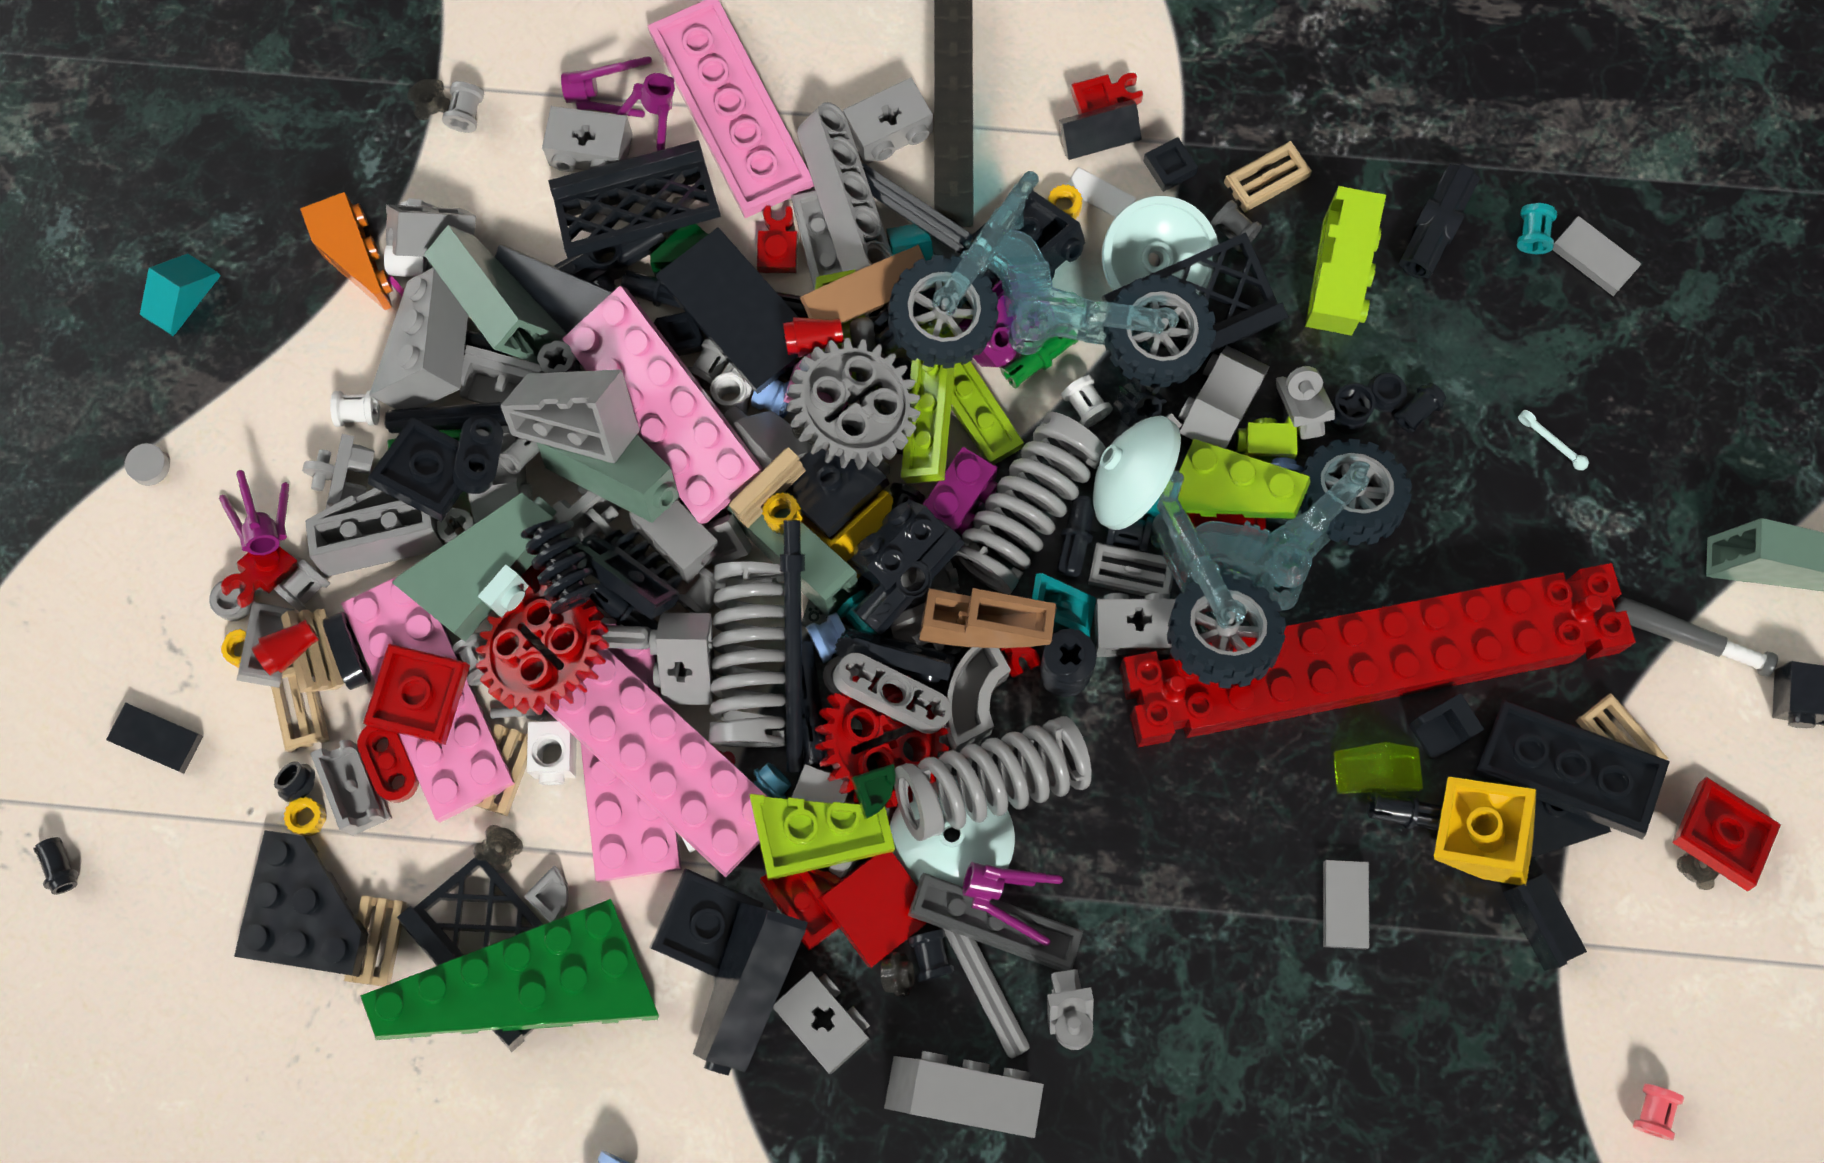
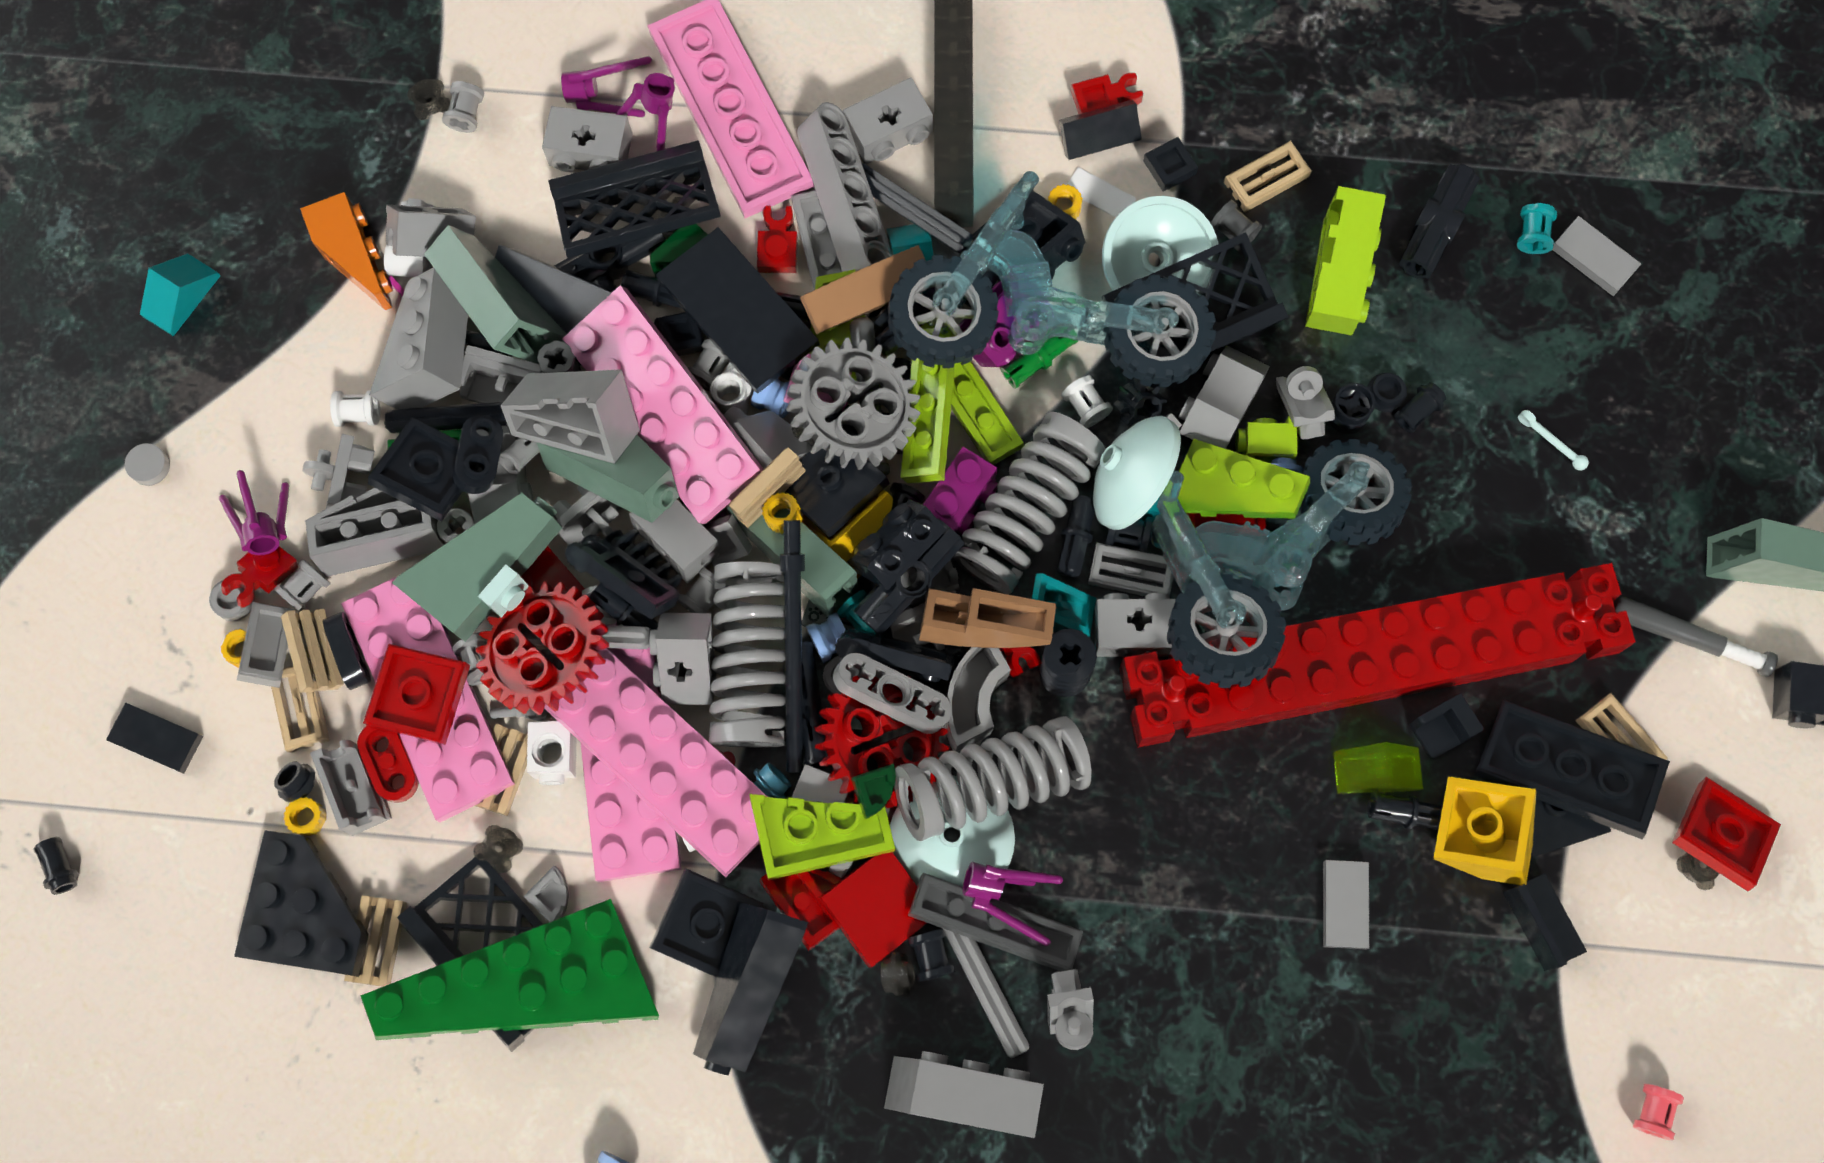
red cone [251,619,319,676] -> none
black piece [520,519,599,614] -> none
light grey brick [773,971,870,1074] -> none
red cone [783,317,844,358] -> none

